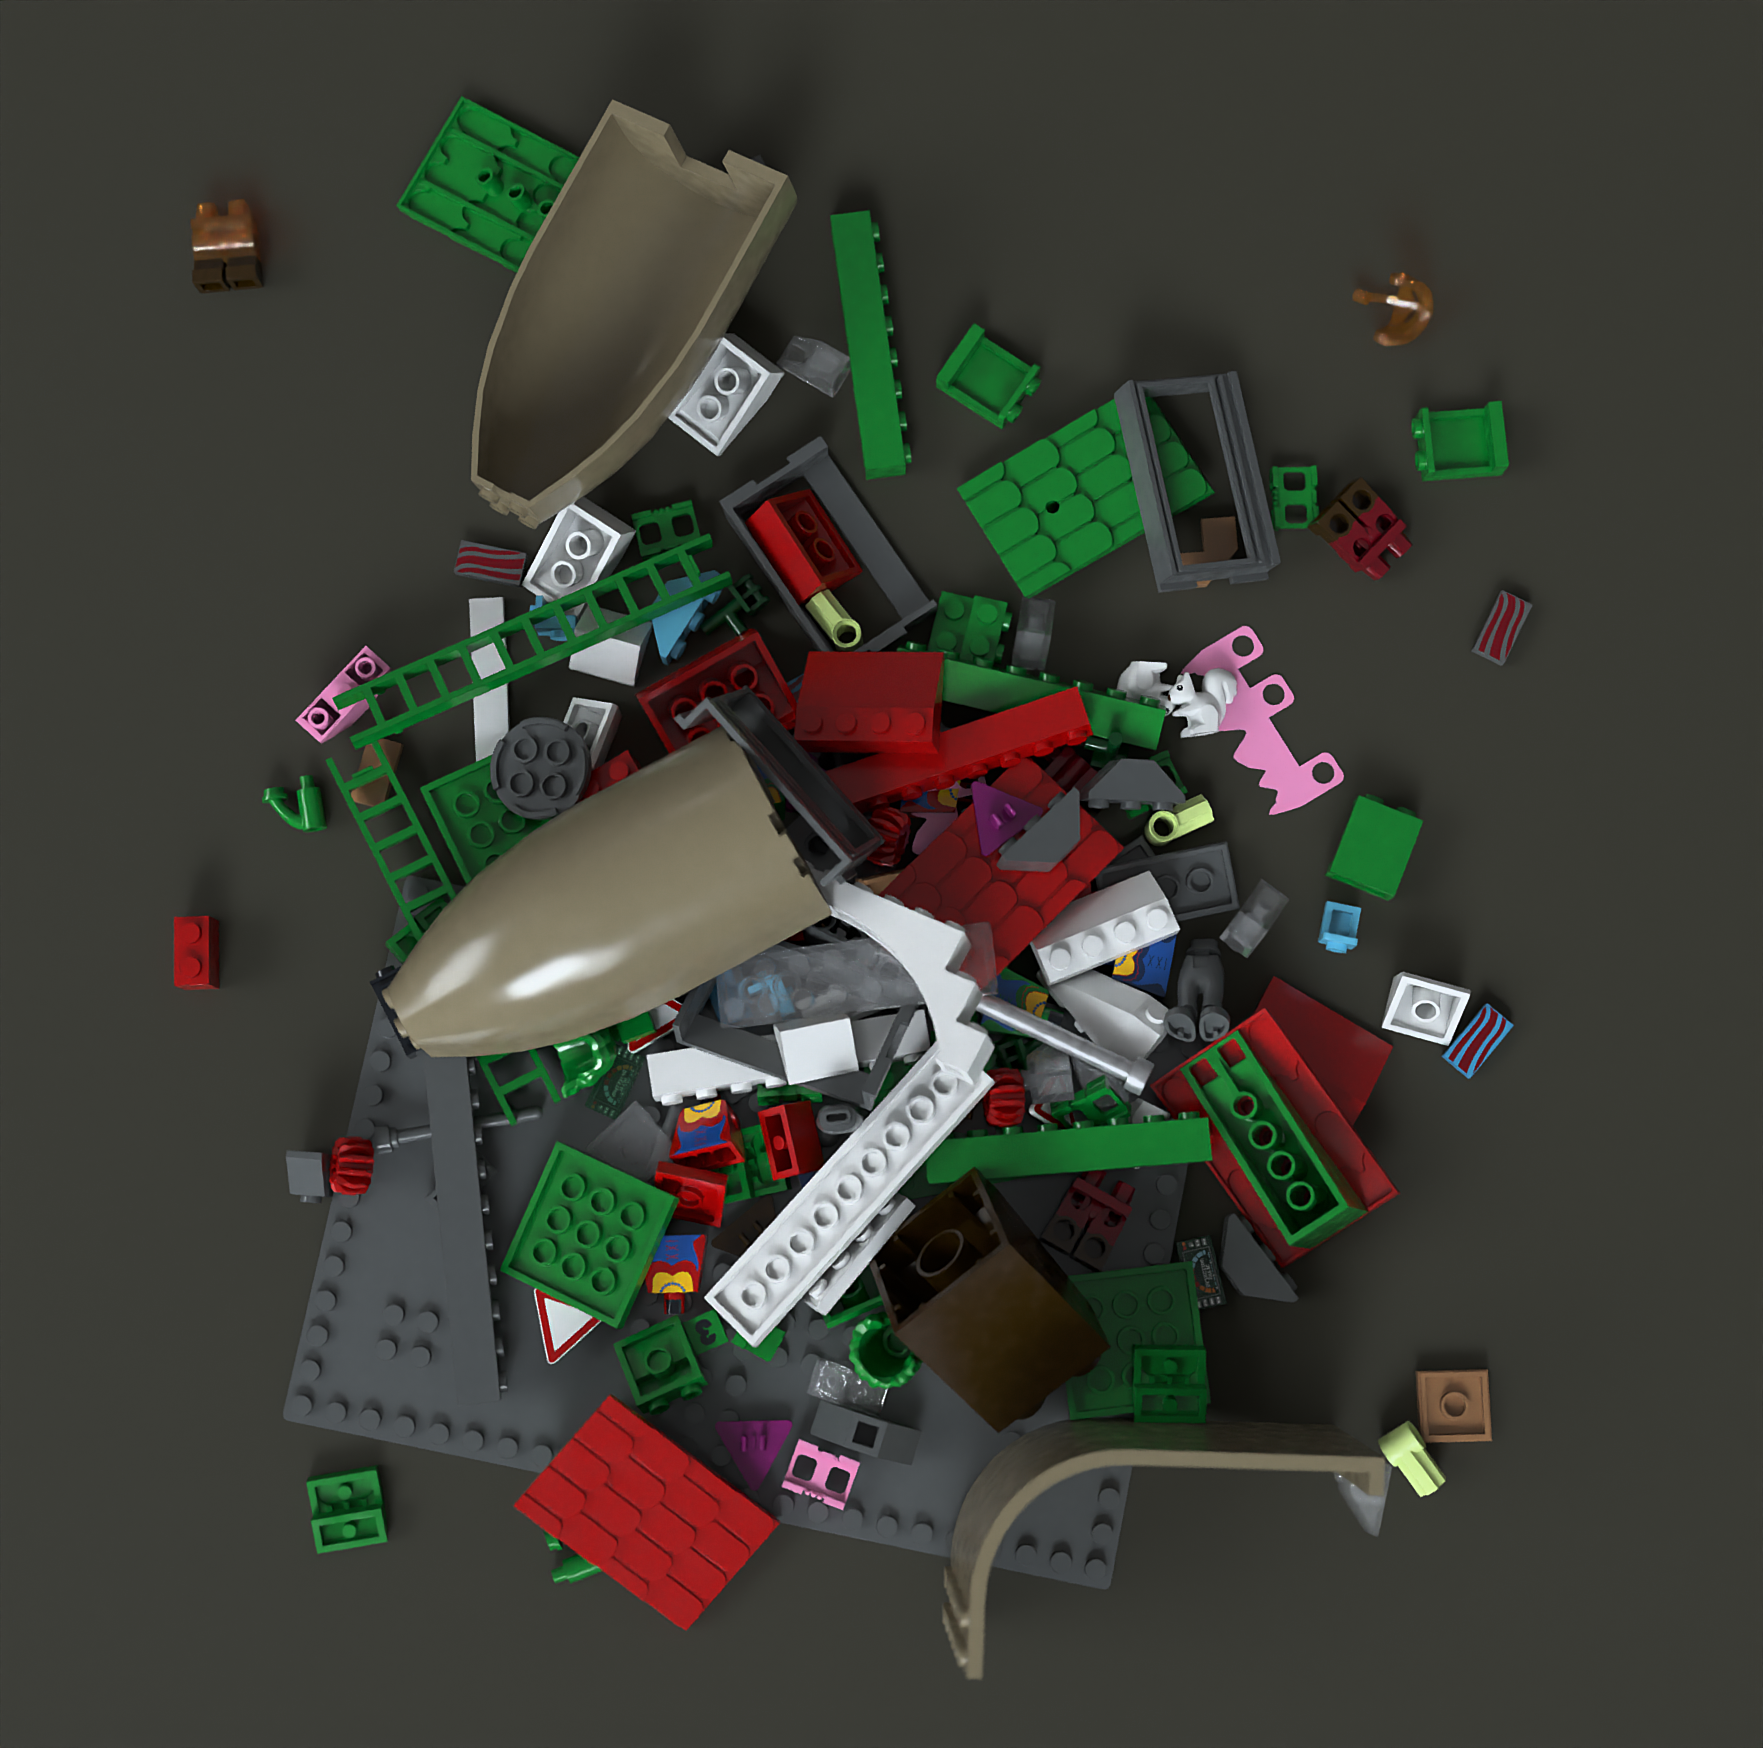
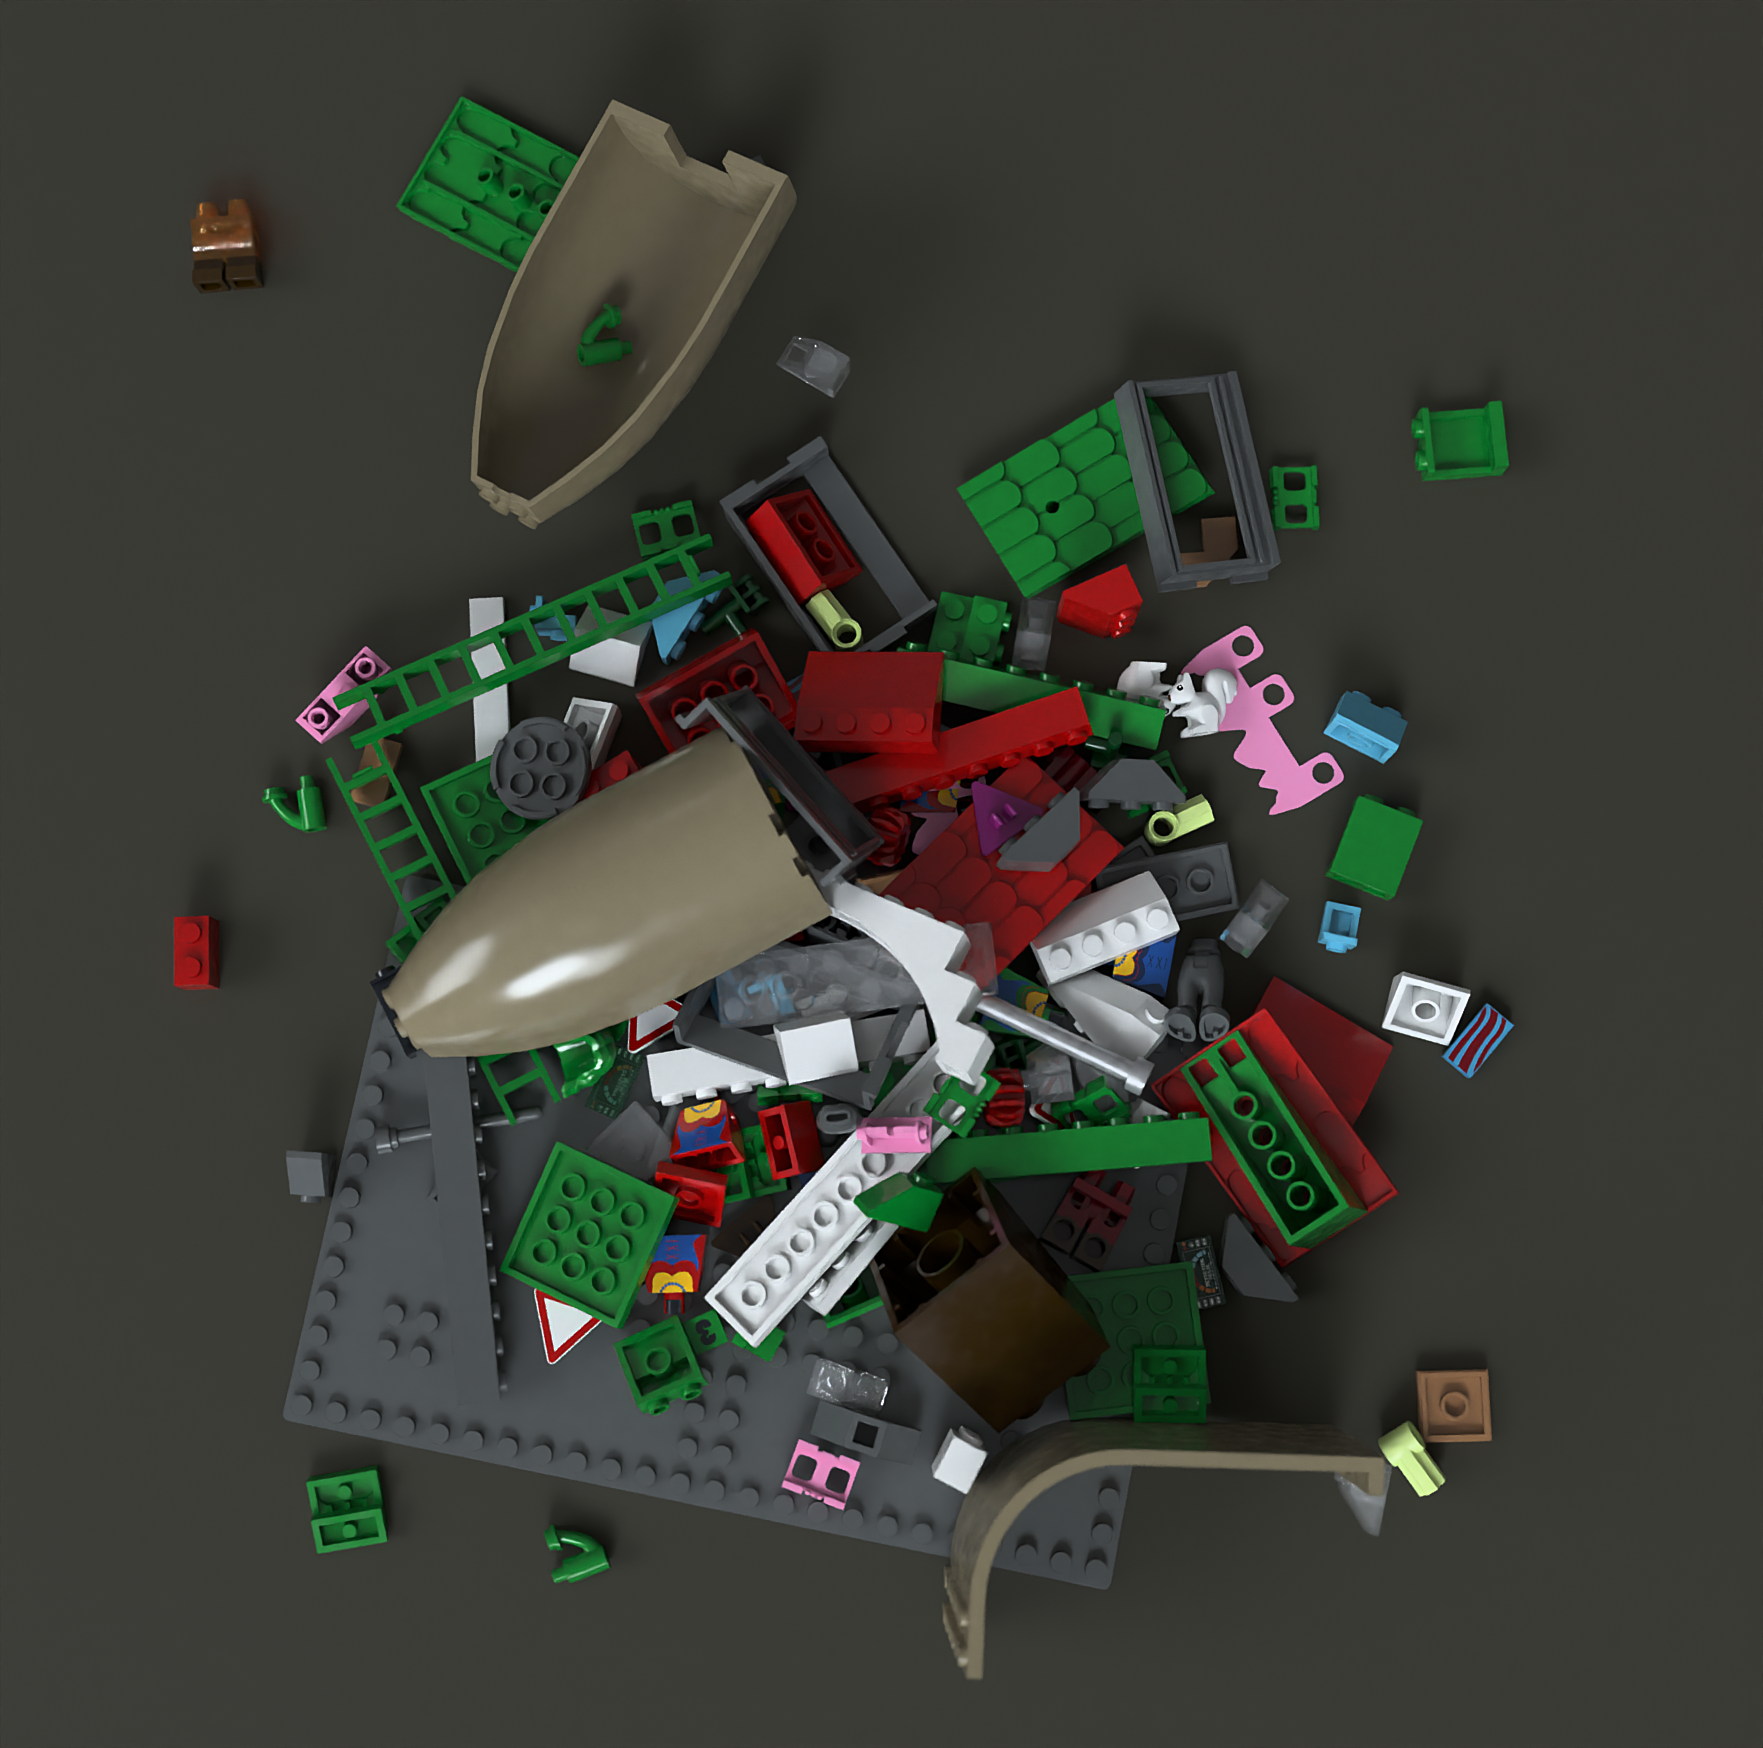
red gear [329,1136,375,1195] -> none
tile [454,540,528,588] -> none
red piece [513,1394,780,1631] -> none
white slope [522,497,636,620] -> none
green tile [616,1011,657,1044] -> none
white slope [668,333,785,456] -> none
magenta piece [715,1420,793,1491] -> none
green brick [830,210,912,480] -> none
green hair [849,1312,923,1389] -> none
green panel [936,323,1042,430] -> none
dark red hips [1307,477,1412,580] -> none
clear orange helmet [1352,272,1434,346] -> none
tile [1471,590,1532,666] -> none
none -> green plant [576,303,633,367]
none -> green slope [853,1171,944,1232]
none -> bright pink hinge [856,1117,932,1154]
none -> green piece [923,1071,1001,1139]
none -> white brick [931,1426,987,1494]
none -> red slope [1056,564,1143,639]
none -> medium azure slope [1323,691,1408,764]

